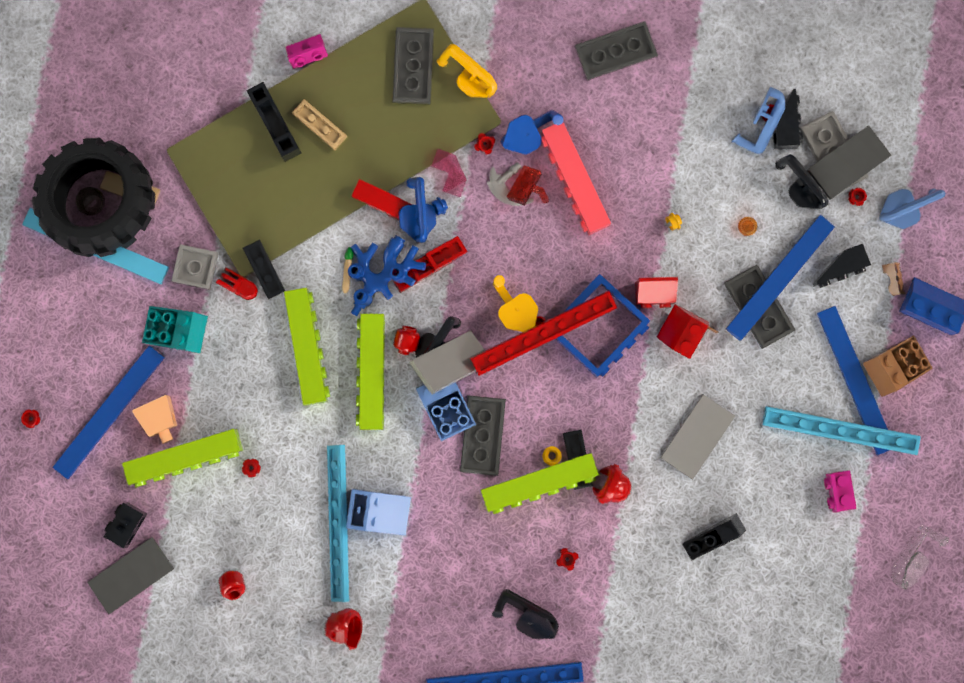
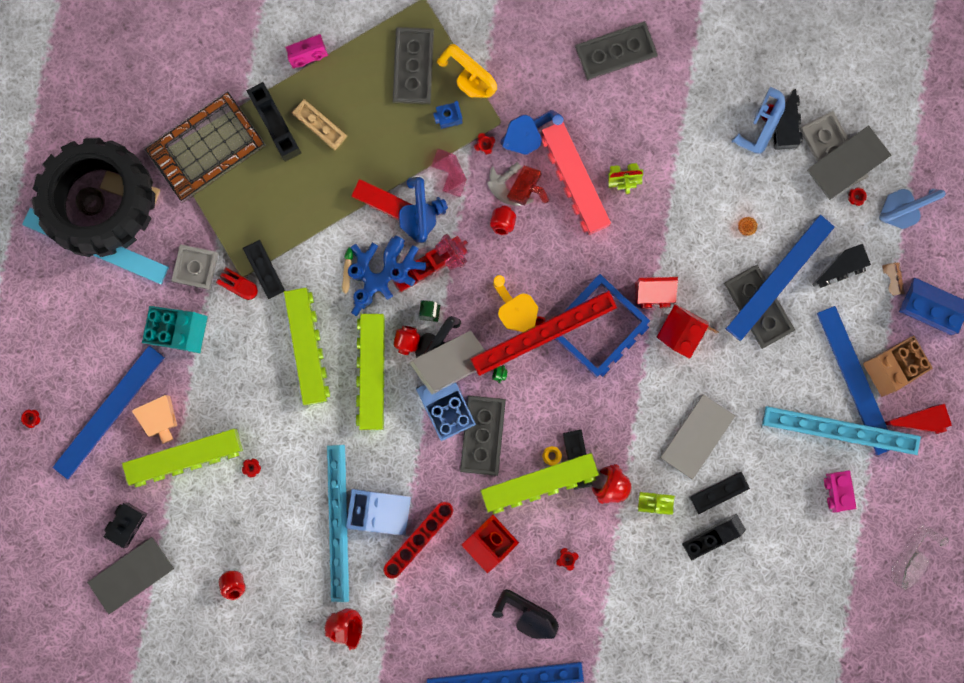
yellow plate [665,213,682,231] -> none
black piece [775,154,829,209] -> none
none -> piece [143,90,266,203]
none -> red beam [384,501,454,579]
none -> dark green leg [419,300,441,322]
none -> blue brick [433,101,463,129]
none -> clear pink hips [434,234,469,271]
none -> red slope [461,515,519,574]
none -> red head [490,205,517,235]
none -> green plate [492,365,508,383]
none -> lime hips [608,163,643,194]
none -> lime hips [638,492,675,515]
none -> black tile [690,471,750,514]
none -> red slope [885,403,952,434]

